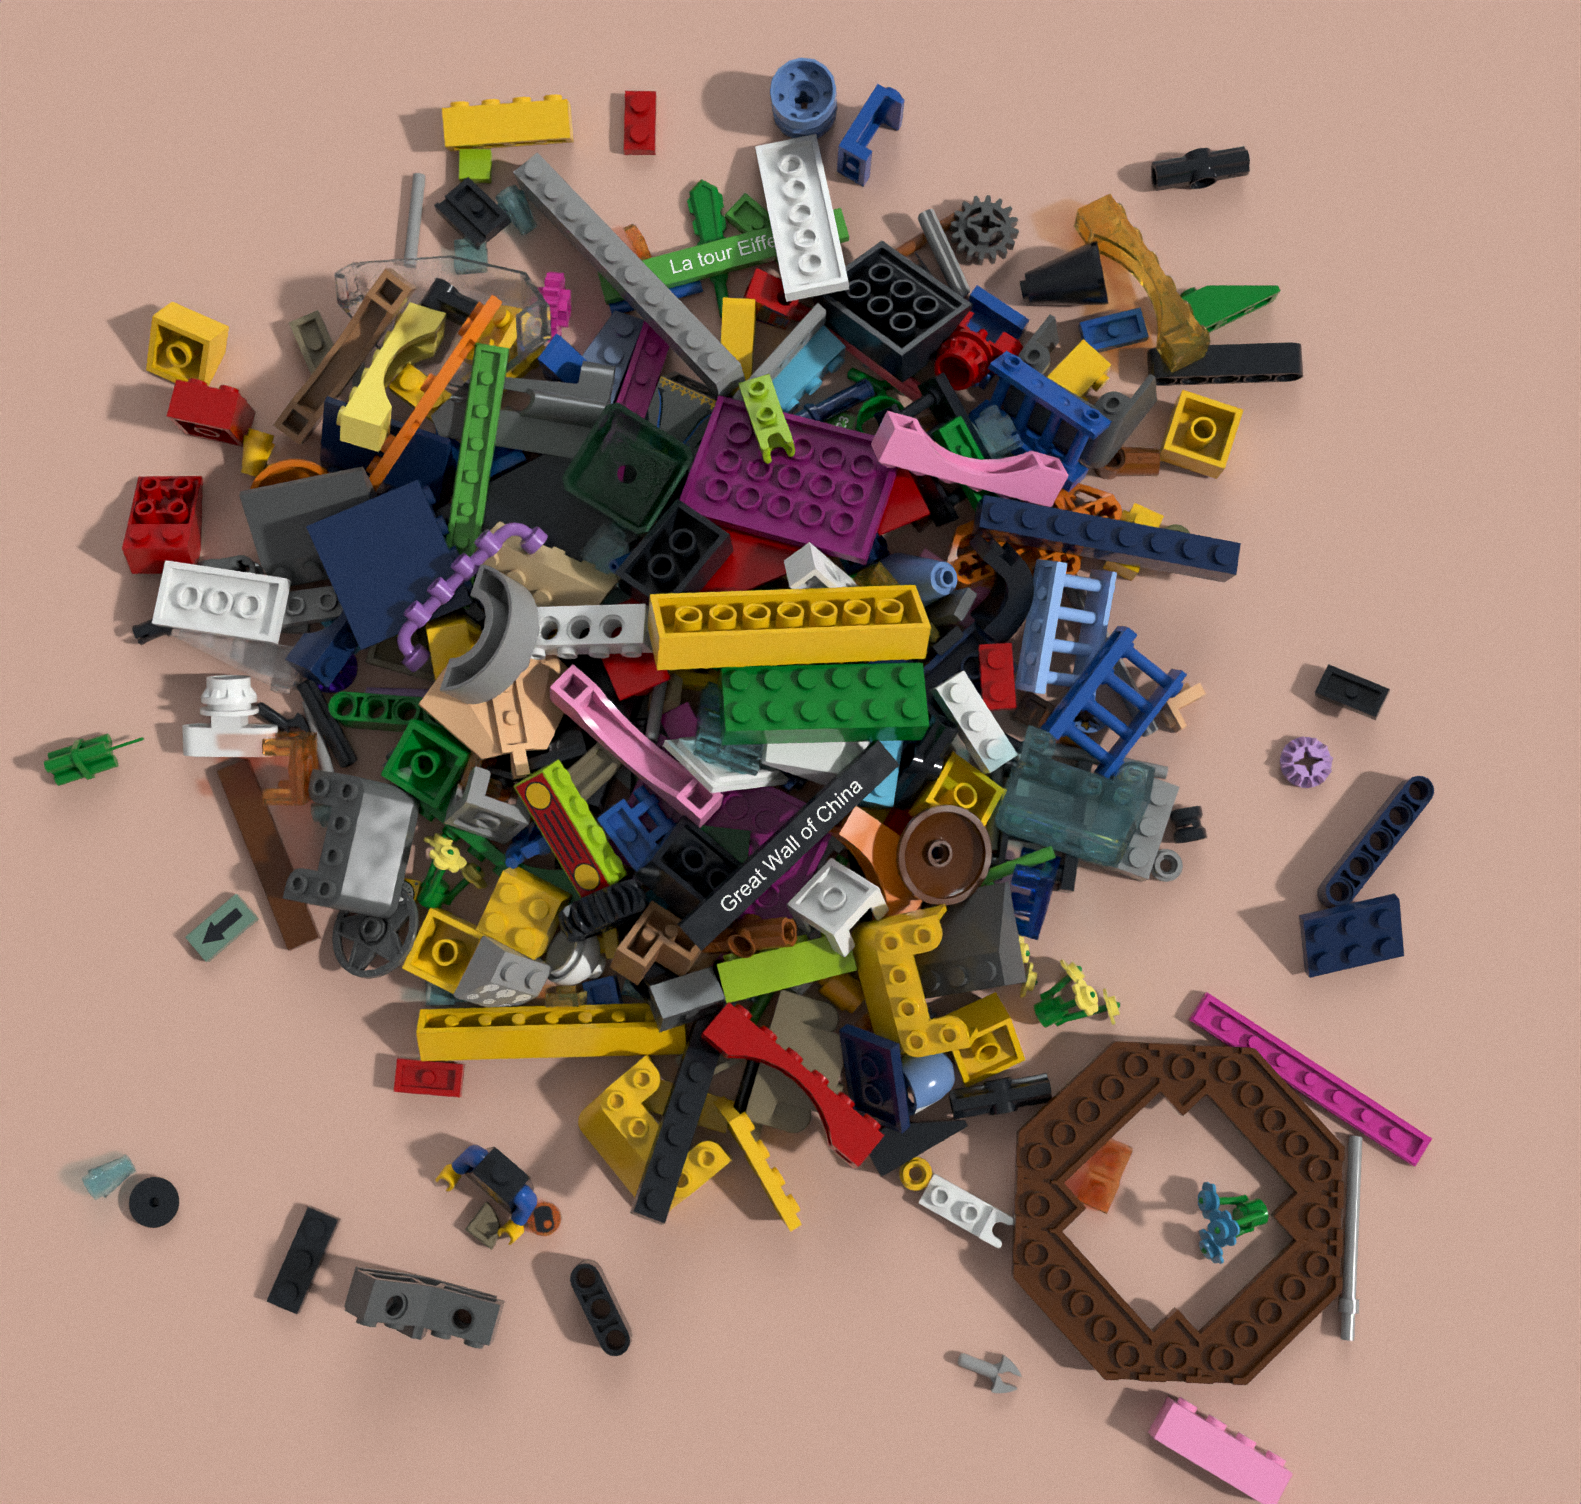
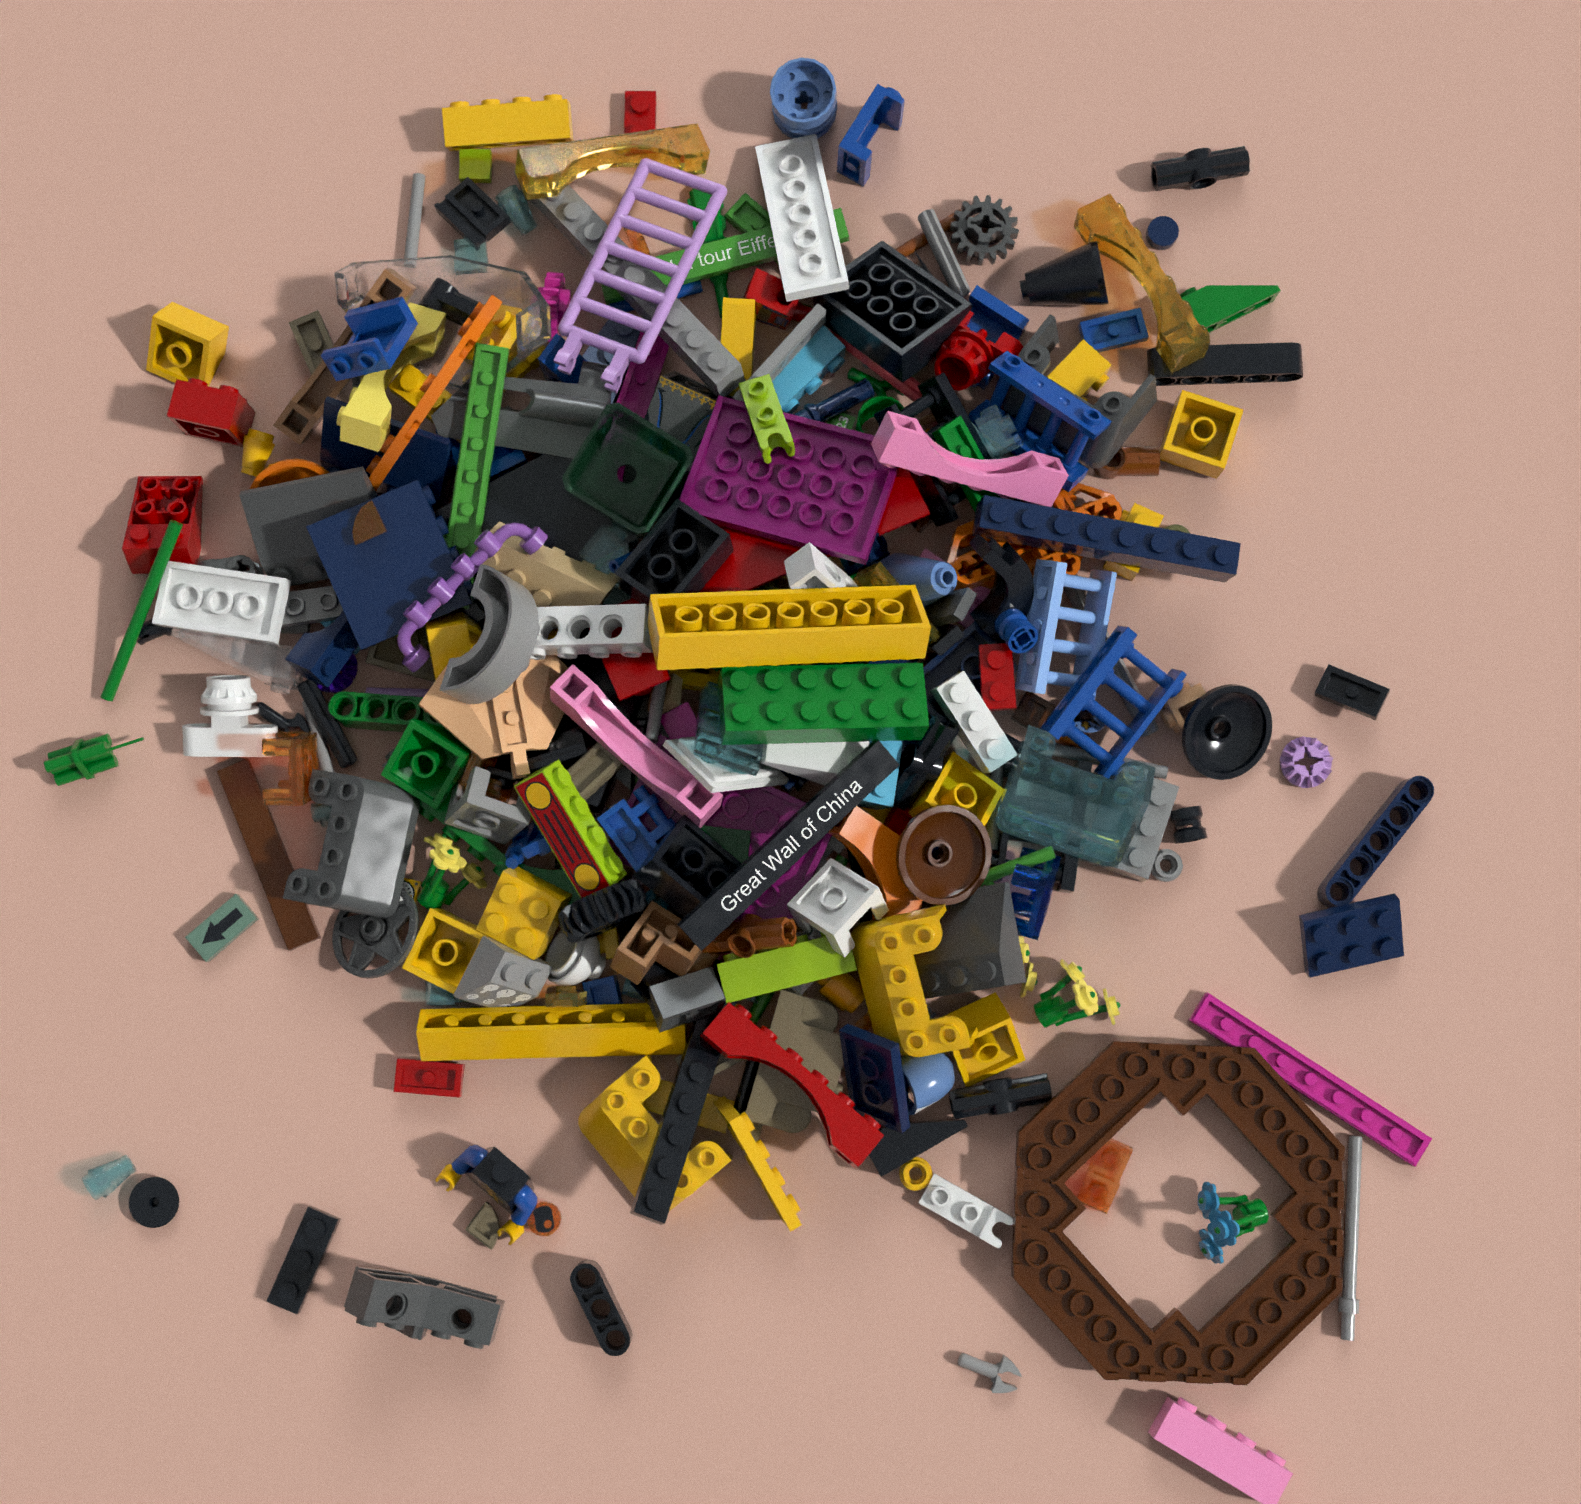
none -> green piece [100,520,183,701]
none -> blue panel [321,297,418,381]
none -> clear orange tile [352,500,388,545]
none -> clear yellow arch [515,124,710,200]
none -> lavender bar [553,158,727,393]
none -> blue wheel [995,608,1038,654]
none -> dark blue tile [1146,216,1179,250]
none -> black dish [1182,684,1272,780]

